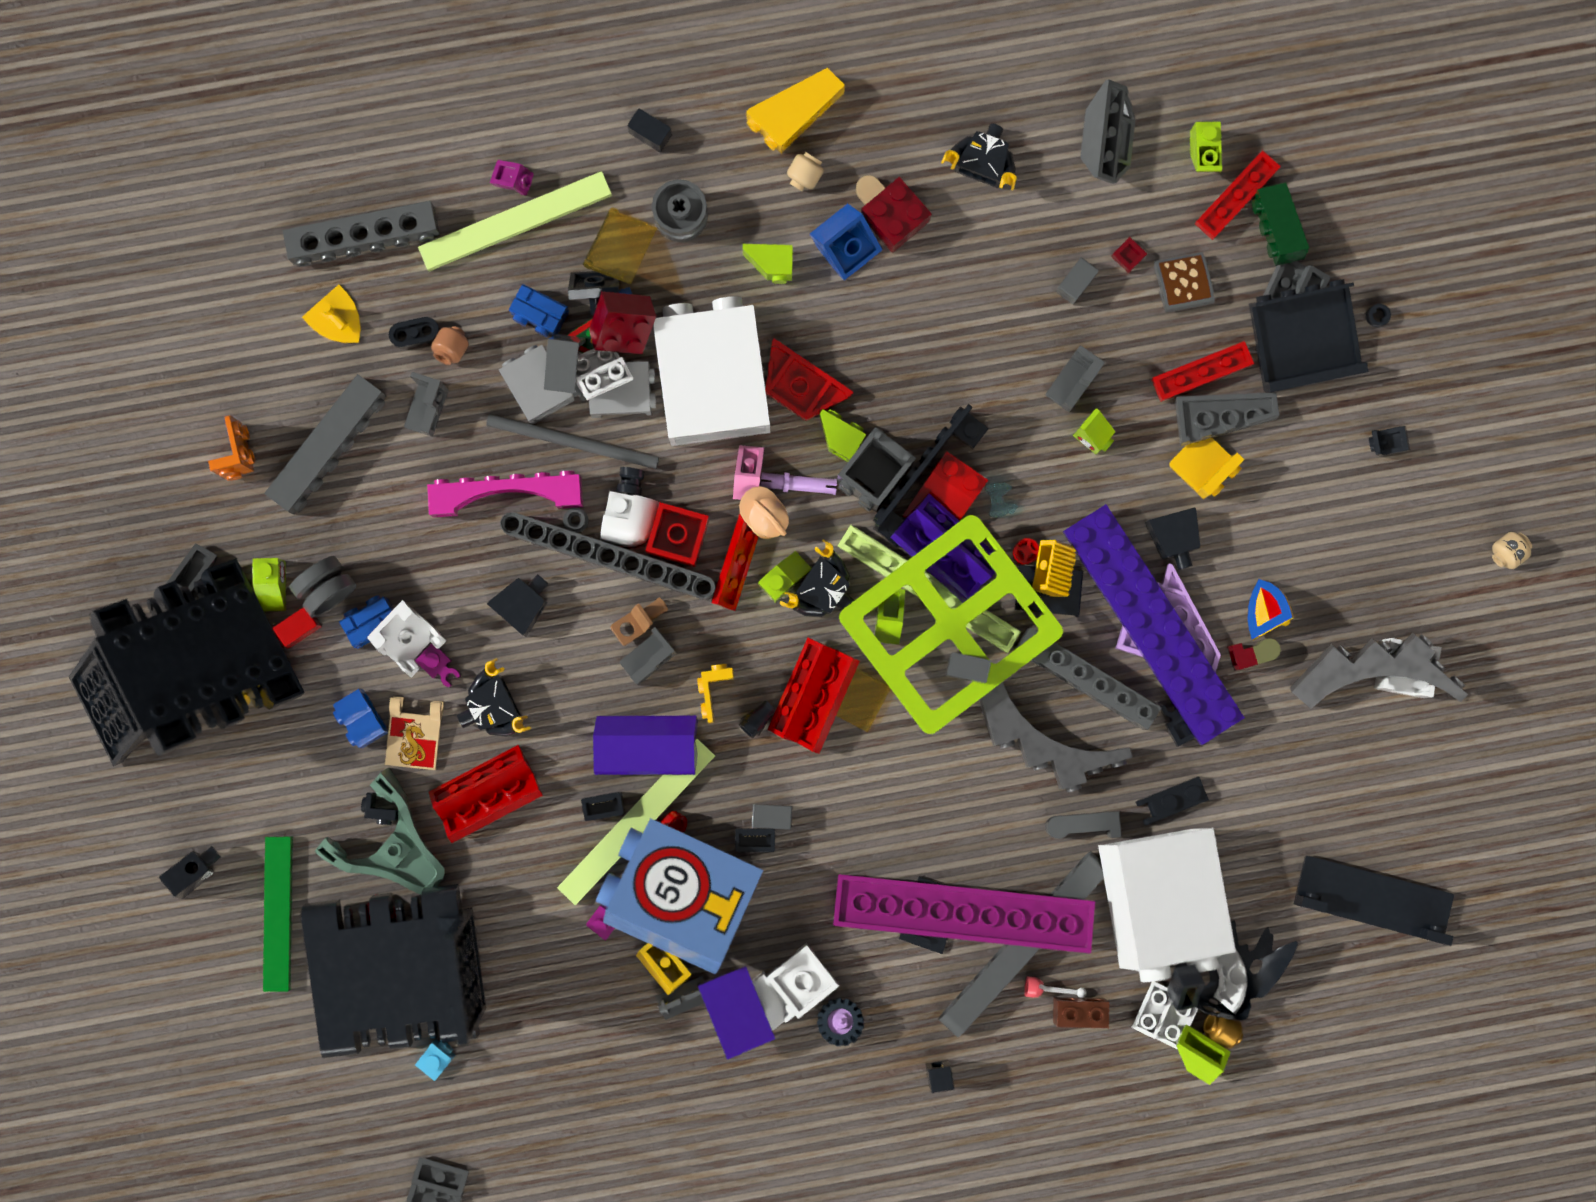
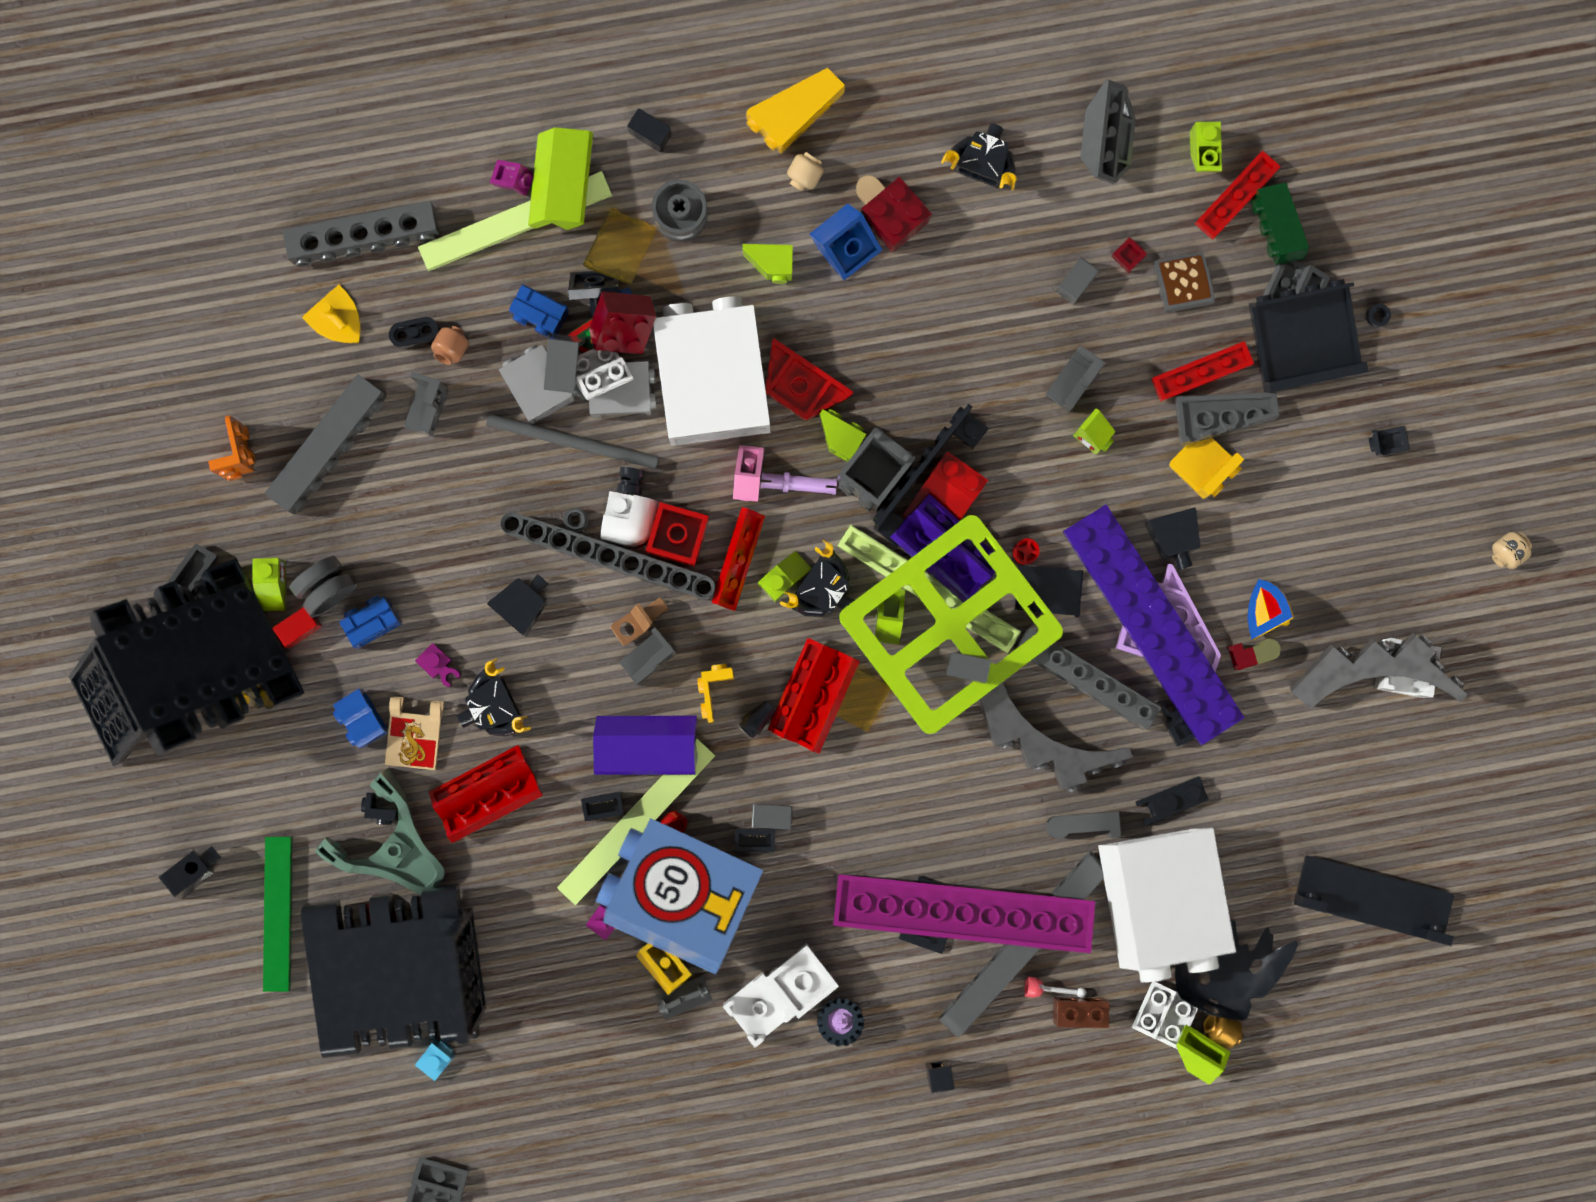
white panel [367,600,447,678] -> none
dark pink arch [427,471,583,518] -> none
dark purple tile [698,966,775,1060] -> none
light nougat piece [739,486,789,539] -> none
clear light blue piece [985,483,1018,518] -> none
yellow brick [1032,540,1076,597] -> none
black piece [1167,964,1205,1011] -> none
white tile [1214,949,1247,1014] -> none
none -> lime slope [528,127,593,230]

